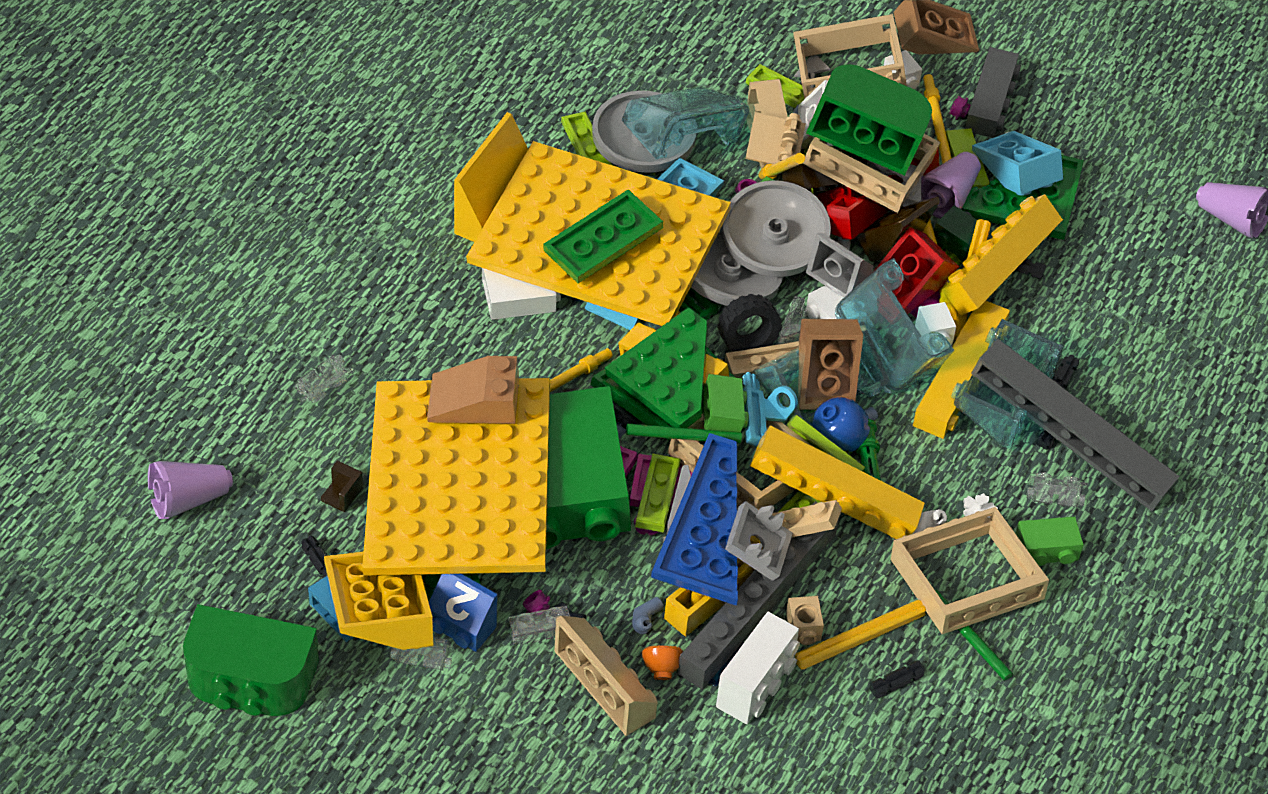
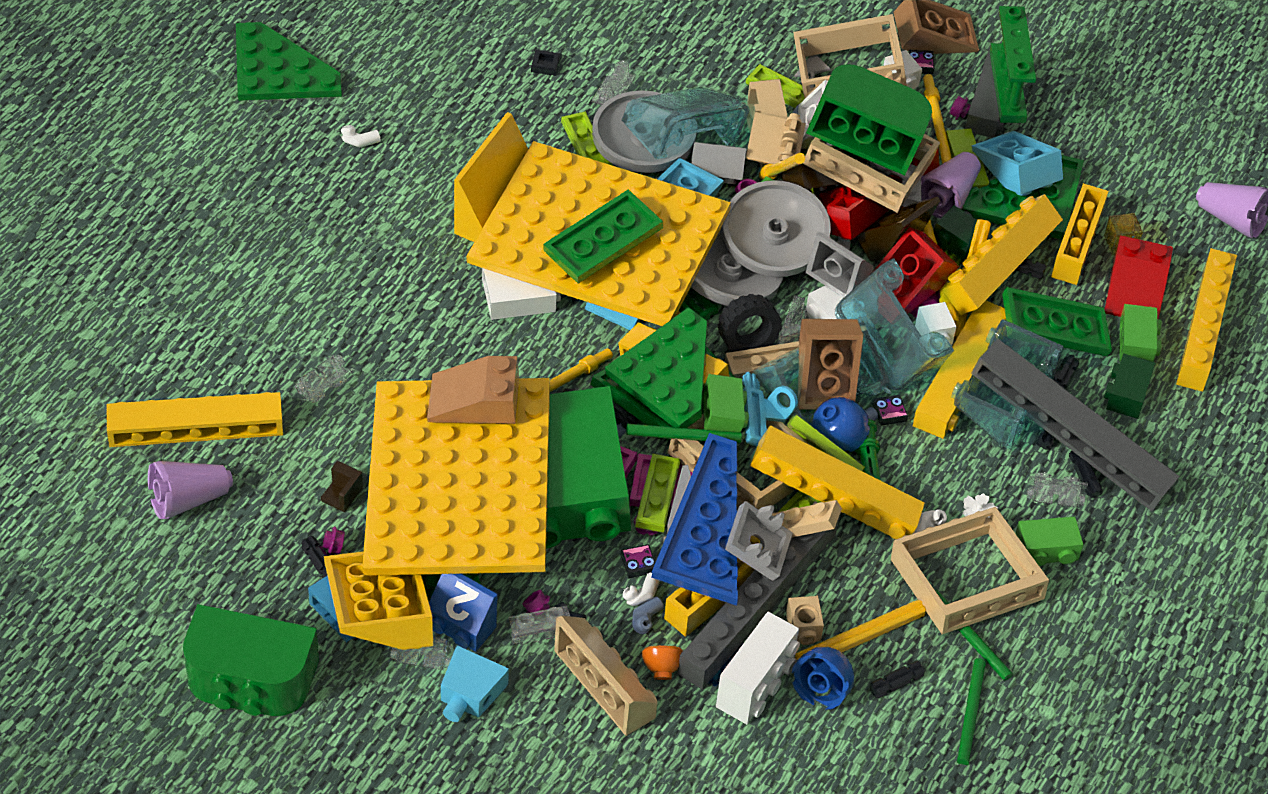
none -> yellow brick [107,392,283,447]
none -> green plate [236,22,342,101]
none -> magenta plate [322,526,345,555]
none -> white arm [341,125,381,148]
none -> medium azure torso [441,646,509,722]
none -> black tile [531,50,561,76]
none -> clear hinge [592,60,636,105]
none -> tile [621,544,656,579]
none -> white arm [623,573,660,606]
none -> light grey slope [691,142,747,184]
none -> blue cylinder [792,647,854,709]
none -> tile [872,394,908,426]
none -> tile [908,49,935,74]
none -> green bar [957,658,986,765]
none -> green fence [989,6,1036,123]
none -> green plate [1002,287,1112,356]
none -> yellow brick [1051,183,1109,285]
none -> black axle [1069,451,1103,498]
none -> clear yellow brick [1104,213,1143,255]
none -> red slope [1104,235,1173,319]
none -> dark green brick [1104,353,1156,419]
none -> bright green brick [1119,304,1162,362]
none -> yellow brick [1176,248,1237,392]

